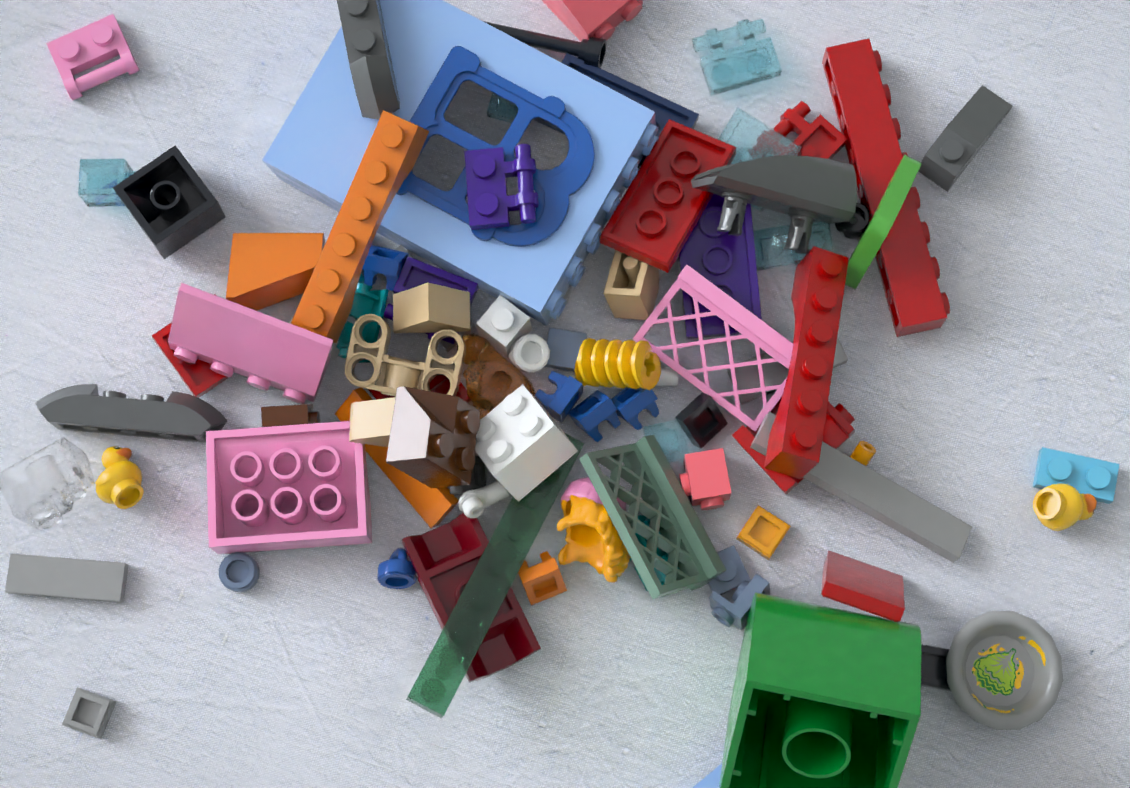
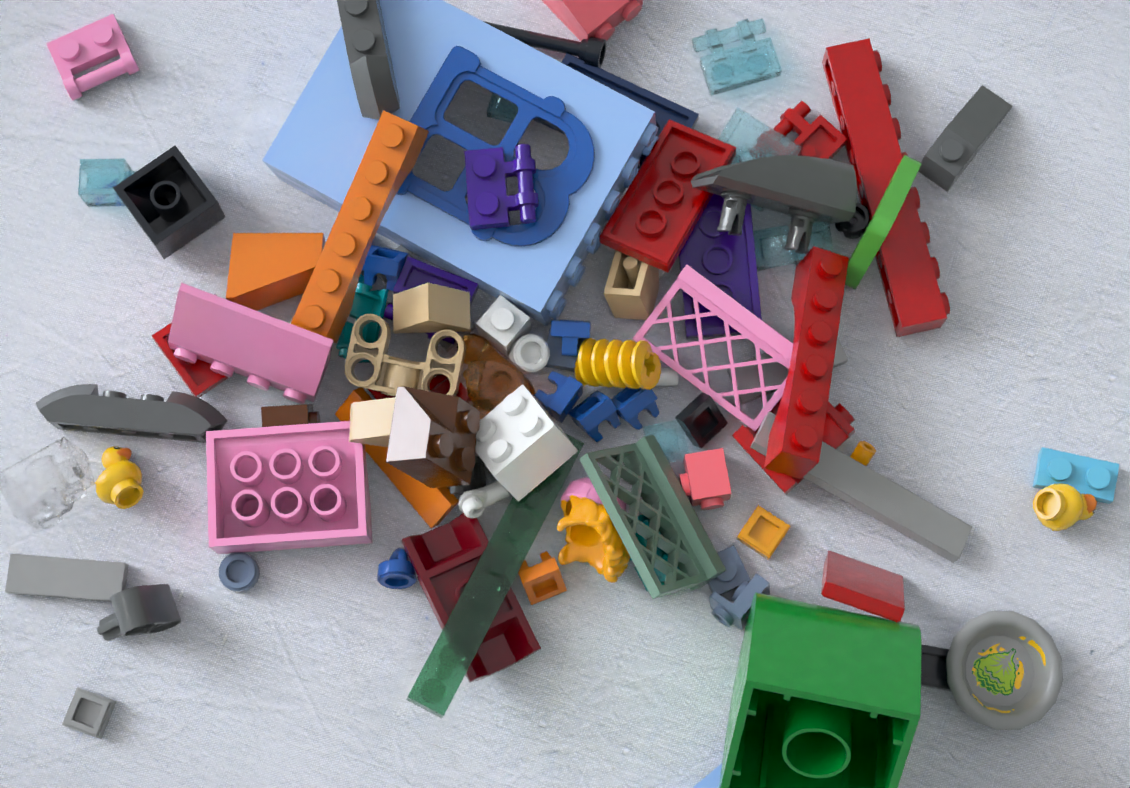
none -> dark grey beam [97,584,182,641]
none -> blue tile [551,319,591,356]

